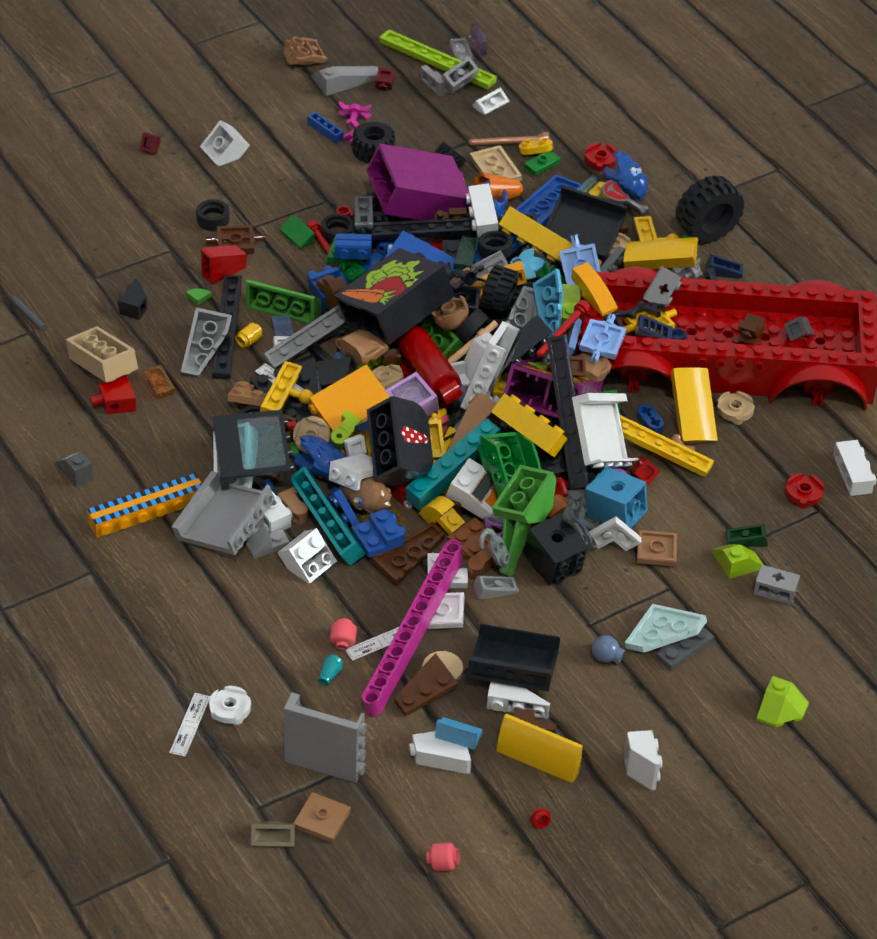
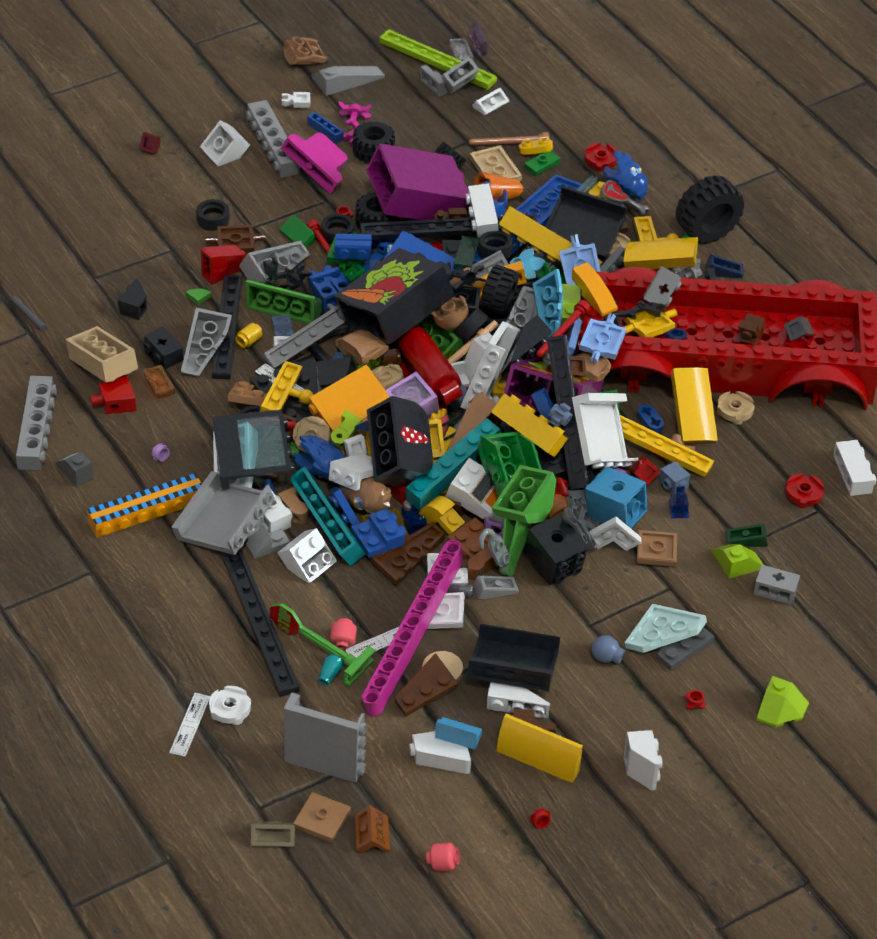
reddish brown brick [316,275,348,310] -> none
dark grey plate [355,196,373,230] -> none
dark red bracket [375,67,395,90] -> none
dark blue slope [635,315,673,339] -> none
none -> light grey brick [16,376,57,470]
none -> black brick [143,327,183,369]
none -> lavender plate [152,443,170,462]
none -> black plate [220,548,299,697]
none -> light grey wedge [239,241,310,283]
none -> light grey brick [245,100,300,178]
none -> black piece [263,257,312,291]
none -> bright green piece [269,603,375,687]
none -> dark pink brick [281,133,348,194]
none -> white plate [282,92,310,108]
none -> dark orange panel [355,805,390,853]
none -> clear blue piece [401,505,427,536]
none -> dark grey arm [446,584,475,598]
none -> blue piece [531,388,561,428]
none -> sand blue gear [548,403,573,427]
none -> sand blue brick [659,461,690,496]
none -> clear blue piece [669,486,689,519]
none -> red plate [684,690,706,709]

